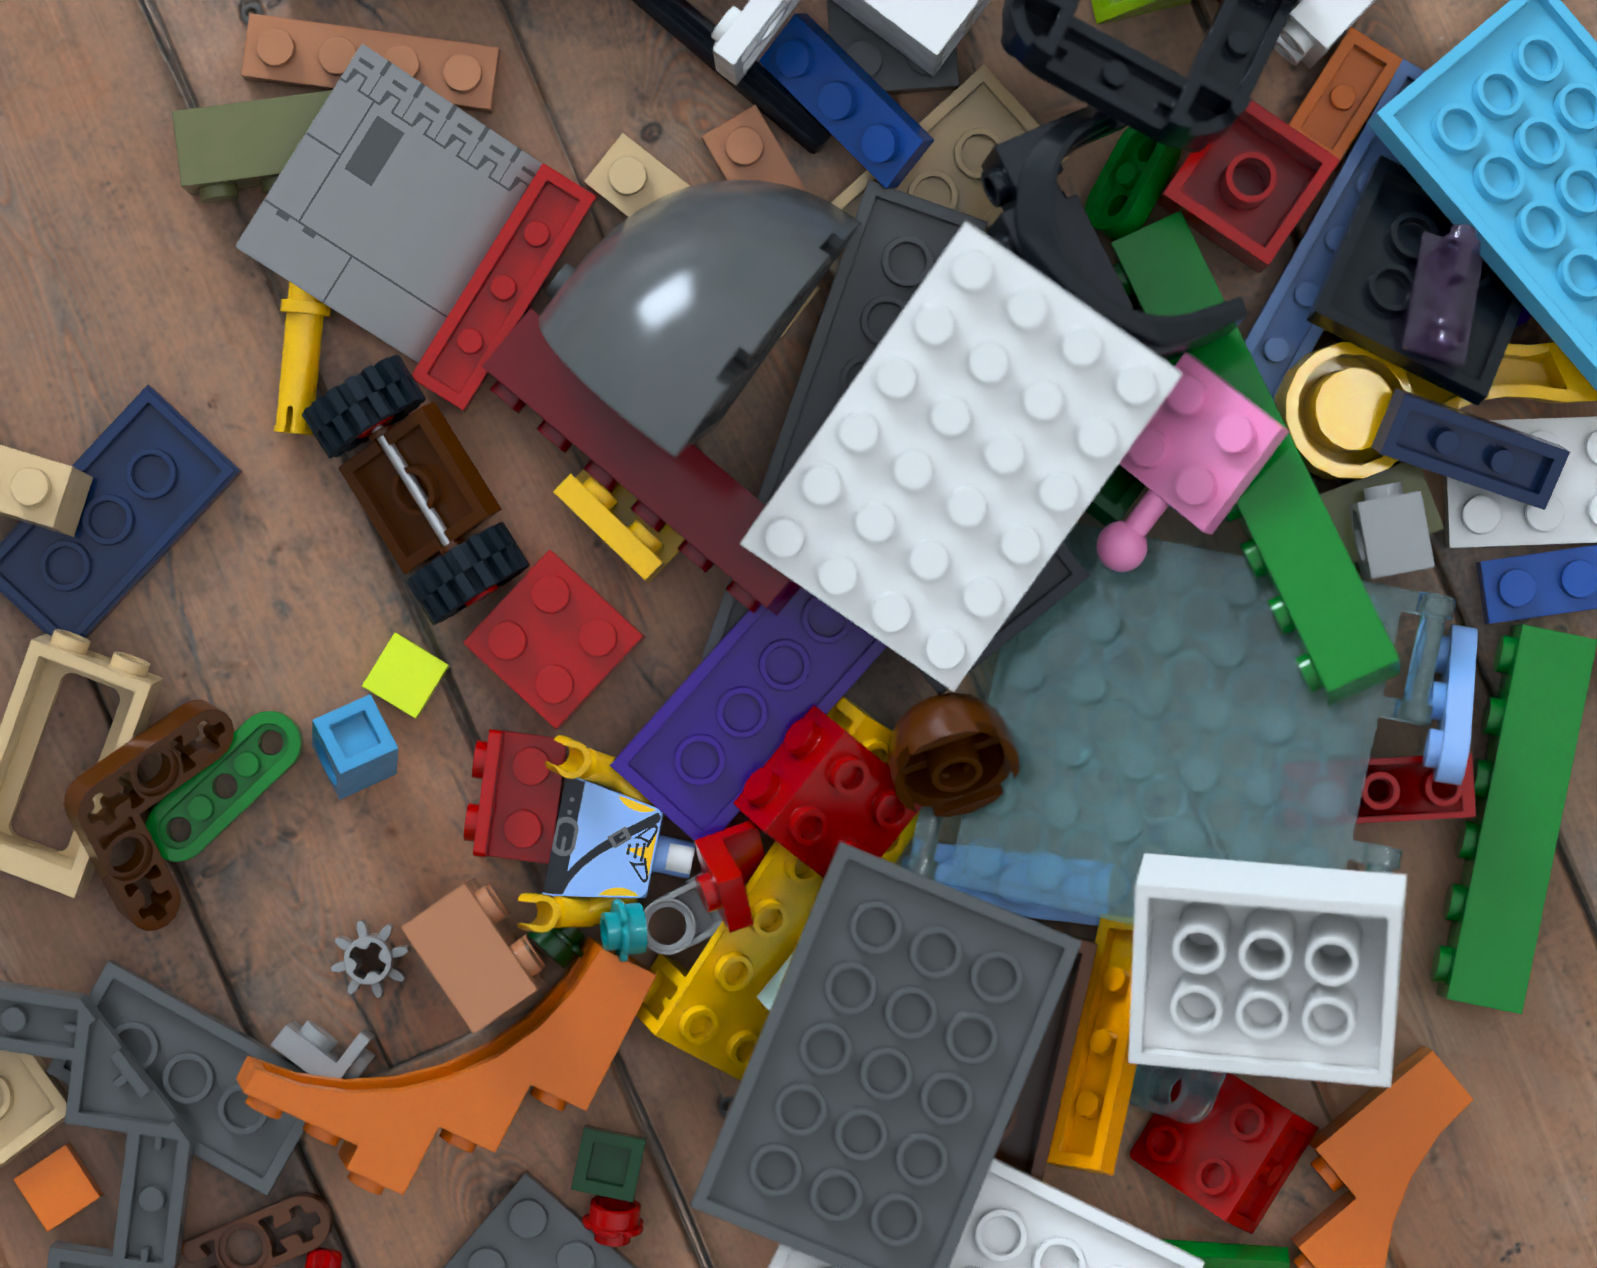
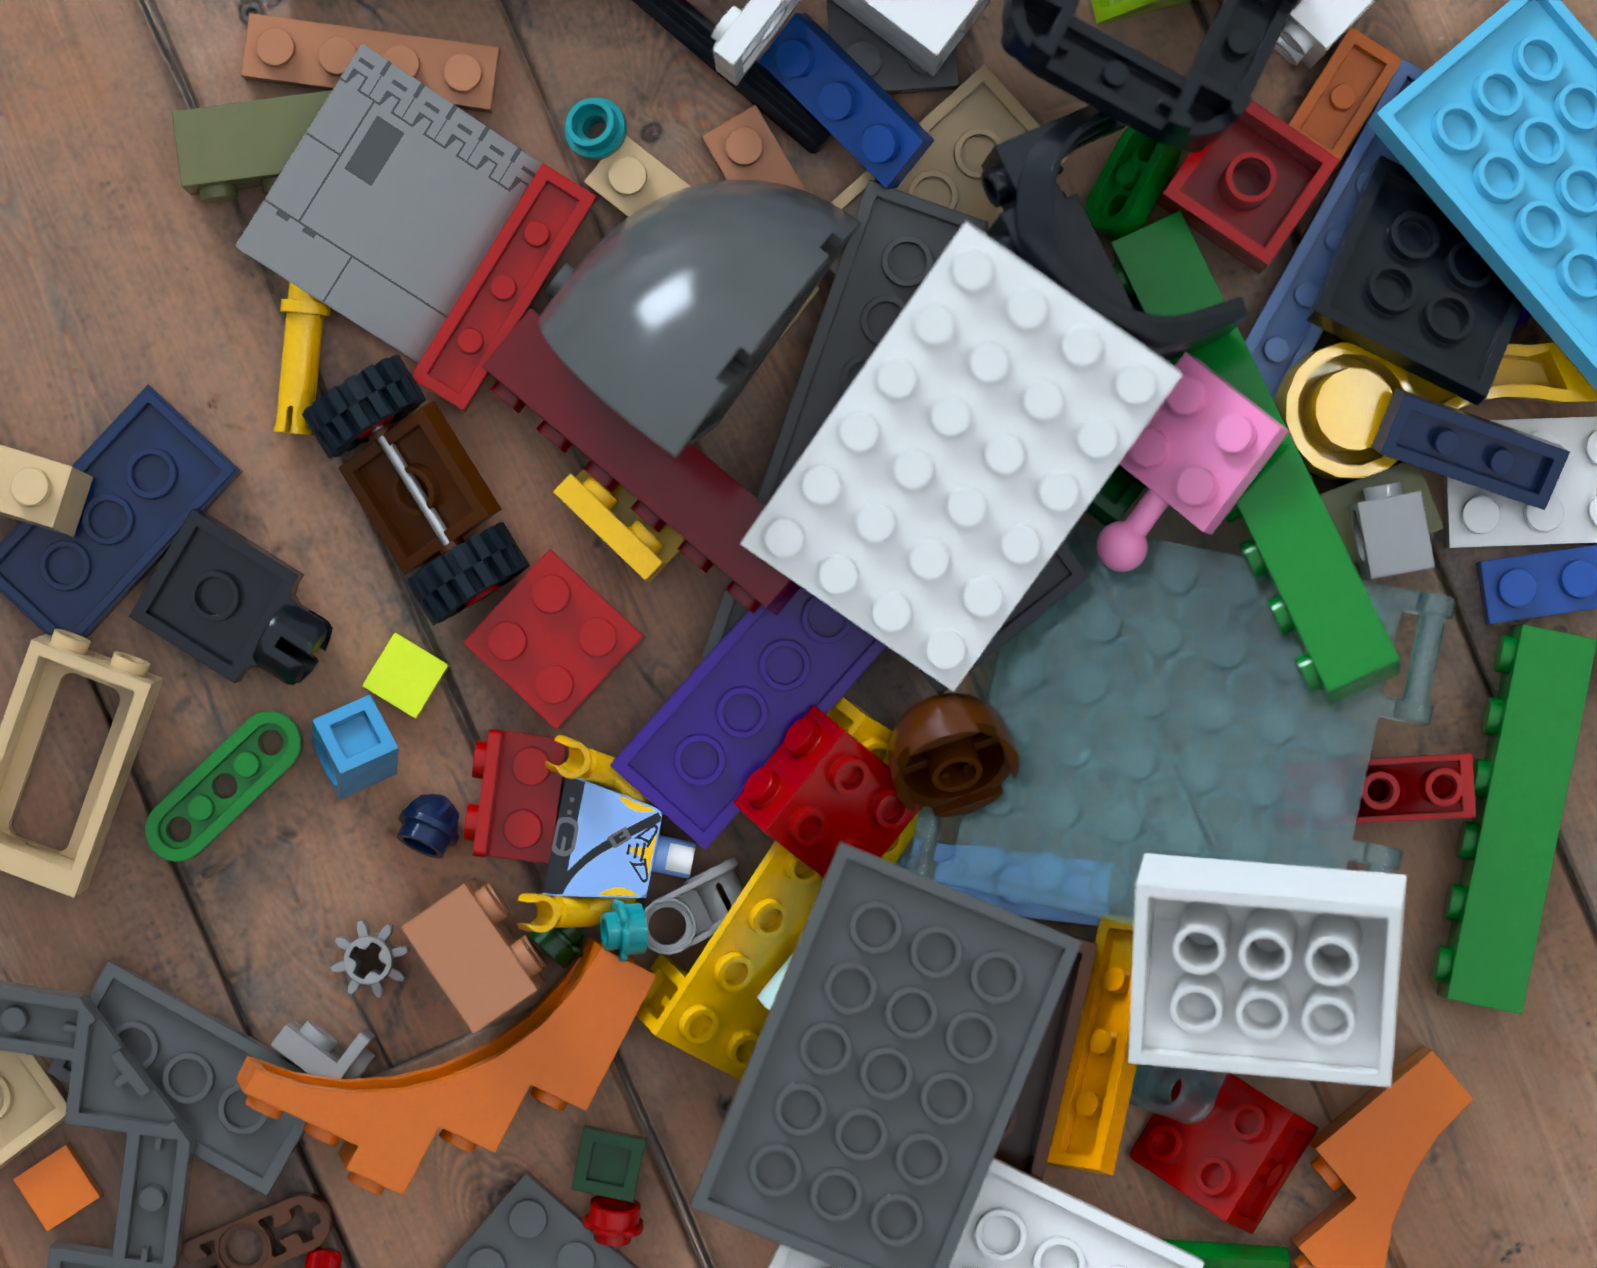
reddish brown beam [64,699,234,931] -> none
red bracket [694,820,765,933] -> none
clear purple hinge [1402,224,1483,366] -> none
light blue plate [1423,624,1478,786] -> none
none -> black plate [129,508,333,685]
none -> dark blue plate [397,794,460,859]
none -> teal plate [564,97,627,160]

